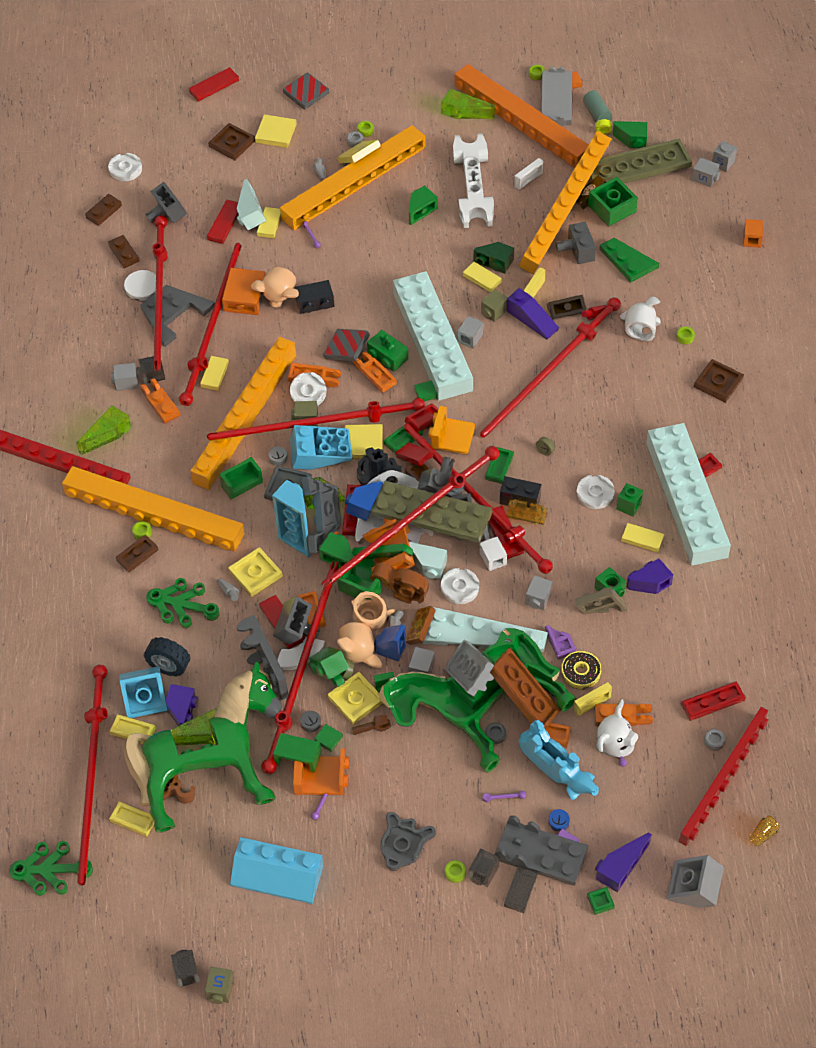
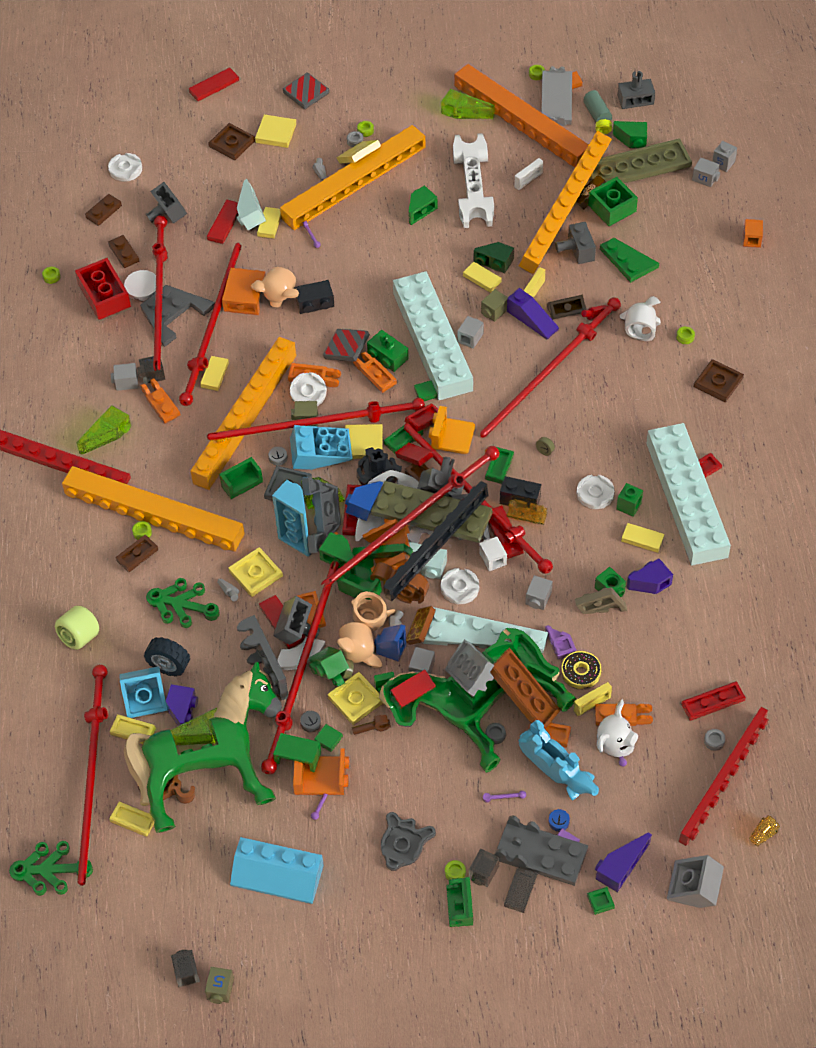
none -> lime tile [42,266,61,284]
none -> yellowish green head [55,605,99,650]
none -> red brick [75,258,131,320]
none -> black plate [384,481,489,602]
none -> red tile [390,669,436,708]
none -> green hinge [446,877,473,927]
none -> dark grey brick [617,71,655,109]

